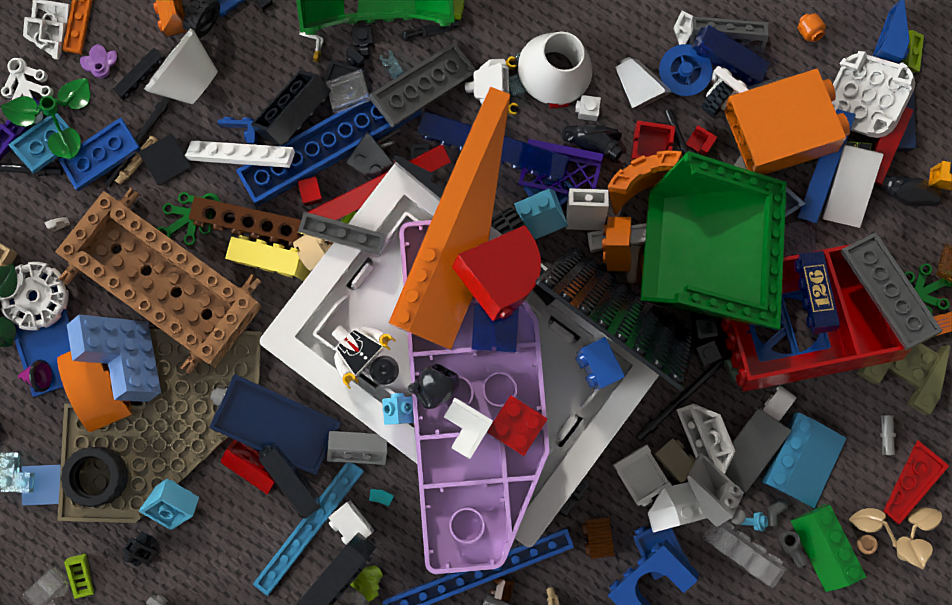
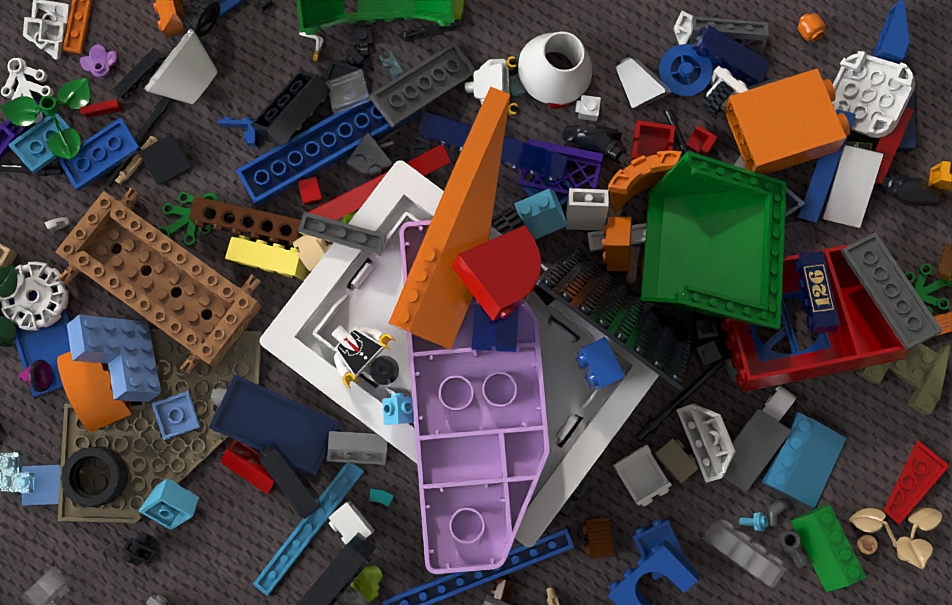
lime slope [64,554,94,599] -> none
white plate [185,141,295,168] -> none
black slope [393,155,445,201] -> none
black piece [407,363,459,409] -> none
white panel [444,398,493,459] -> none
red plate [487,395,547,456] -> none
white wedge [648,482,707,532] -> none
light grey slope [687,452,746,527] -> none
light grey pin [880,415,896,455] -> none
lime plate [902,30,924,73] -> none
none -> red tile [79,99,122,118]
none -> medium blue tile [151,391,202,440]

